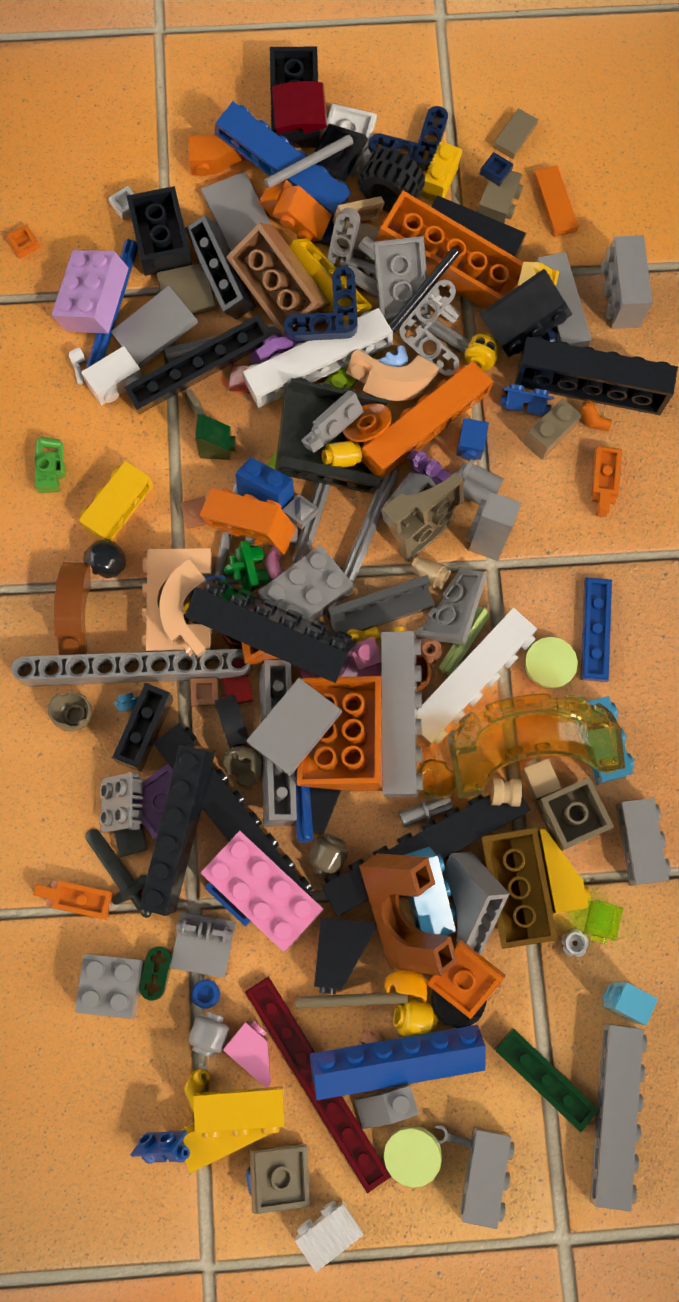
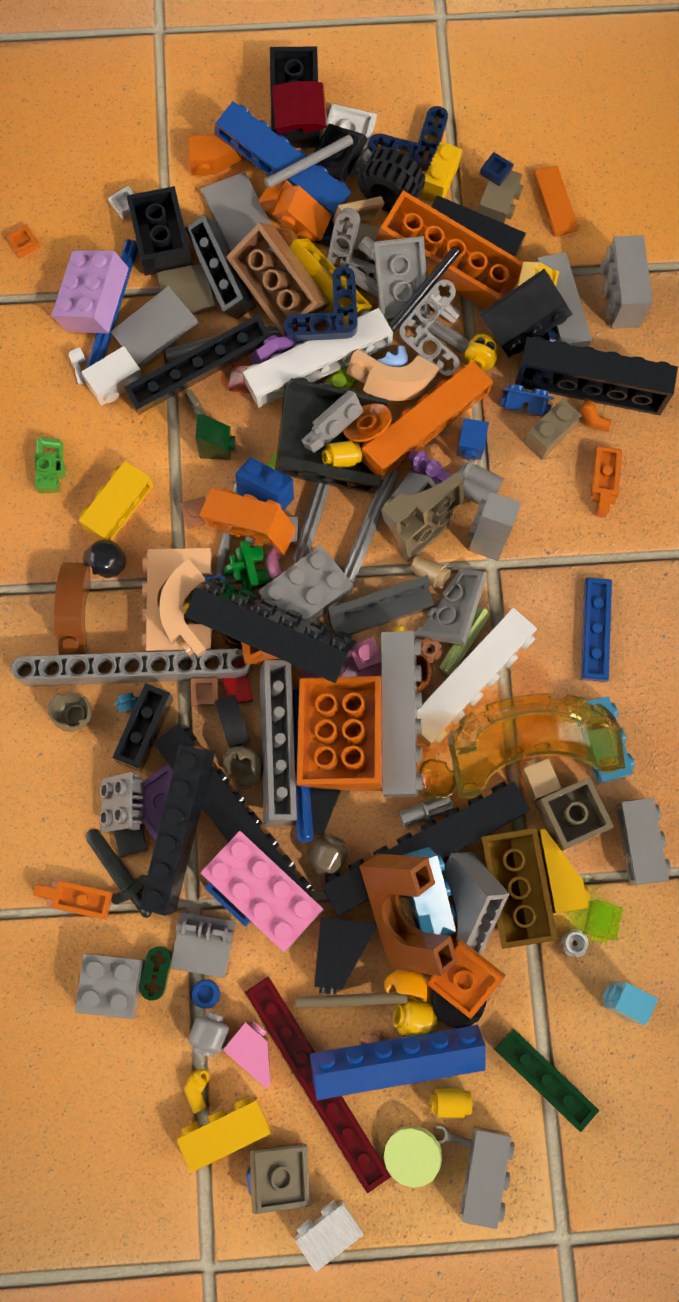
blue hinge [130,1130,190,1164] -> none
yellow brick [193,1086,285,1138] -> none
light grey tile [246,678,342,776] -> none
light grey tile [283,494,319,530] -> none
yellow arm [346,626,380,643] -> none
light grey slope [354,1084,419,1129] -> none
tan wheel [490,778,522,807] -> none
dark tan tile [493,108,539,159] -> none
yellowish green tile [525,637,578,689] -> none
light grey brick [590,1024,647,1212] -> none
none -> yellow brick [430,1088,472,1118]

